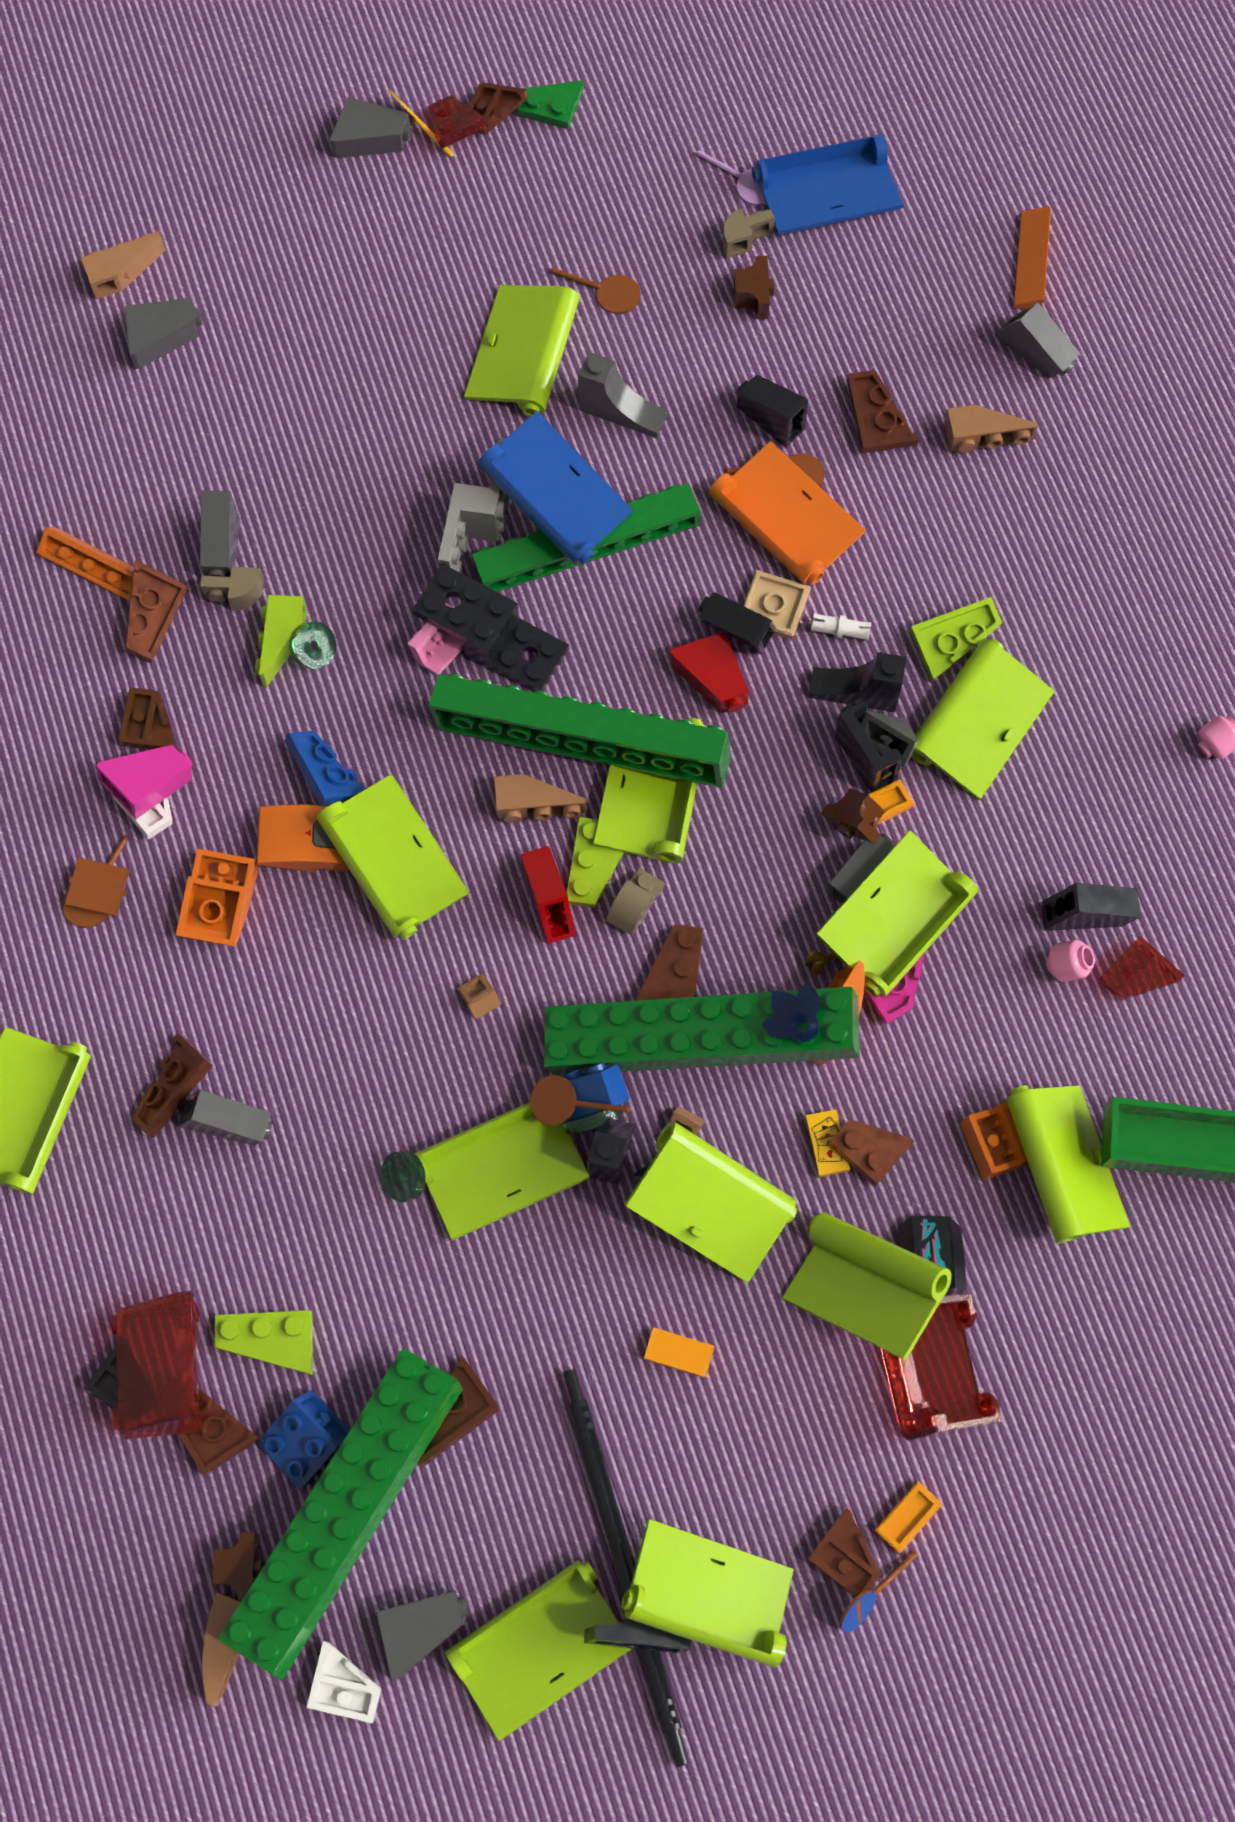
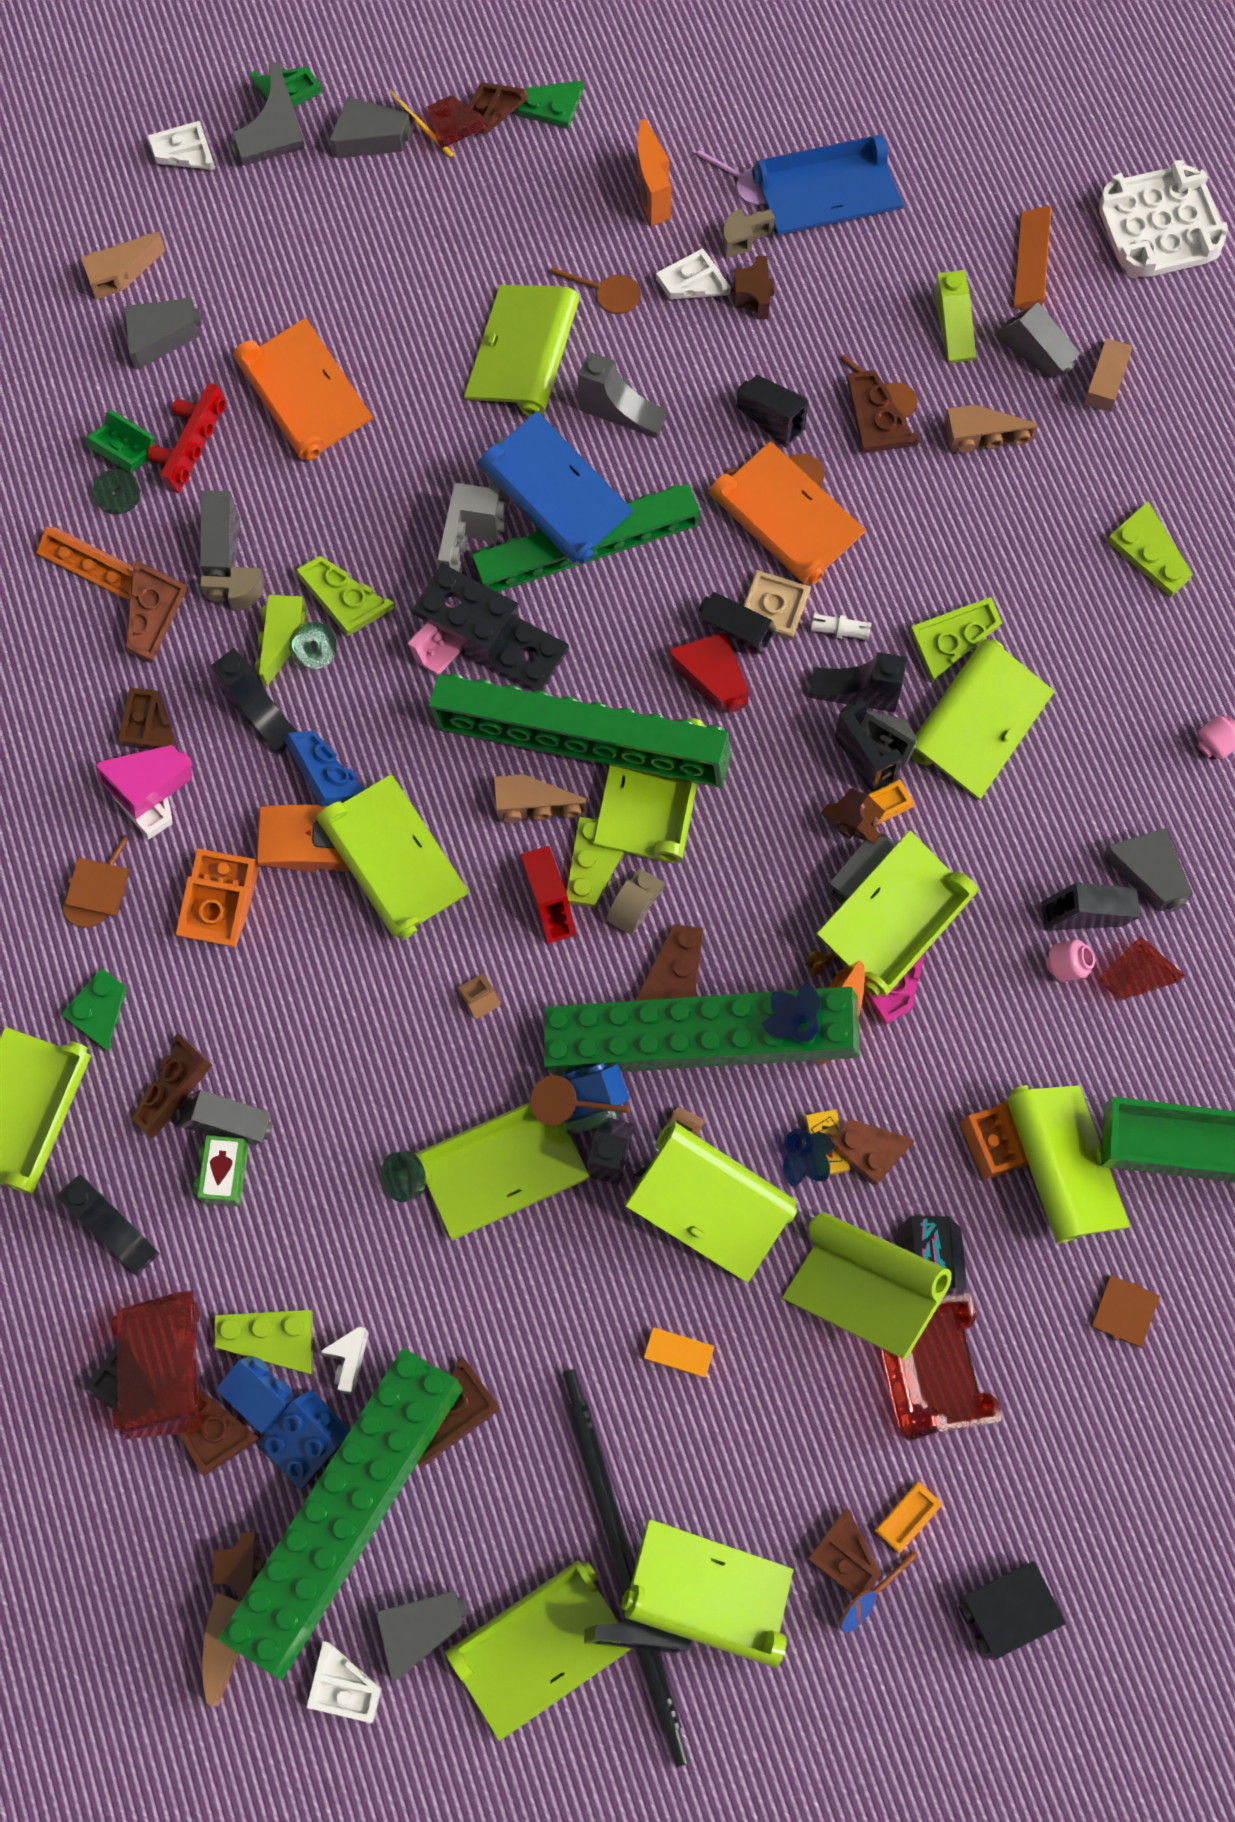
none -> black arch [56,1174,160,1276]
none -> green wing [61,968,127,1052]
none -> green bracket [86,410,154,473]
none -> clear green piece [93,469,141,515]
none -> white wing [148,121,215,170]
none -> red plate [148,383,227,493]
none -> brick [194,1135,249,1207]
none -> black arch [211,648,297,755]
none -> blue brick [216,1356,296,1434]
none -> dark grey arch [230,61,304,166]
none -> orange door [233,317,374,460]
none -> green wing [249,67,322,108]
none -> lime wing [297,556,395,637]
none -> white slope [320,1327,369,1396]
none -> orange slope [638,118,672,226]
none -> white wing [656,249,731,299]
none -> clear blue plate [783,1129,835,1187]
none -> dark orange piece [841,355,918,418]
none -> lime slope [933,270,976,363]
none -> black panel [958,1561,1067,1660]
none -> medium nougat slope [1084,338,1133,412]
none -> dark orange piece [1091,1275,1160,1348]
none -> white plate [1099,160,1228,278]
none -> dark grey slope [1104,828,1193,912]
none -> lime wing [1107,501,1193,597]

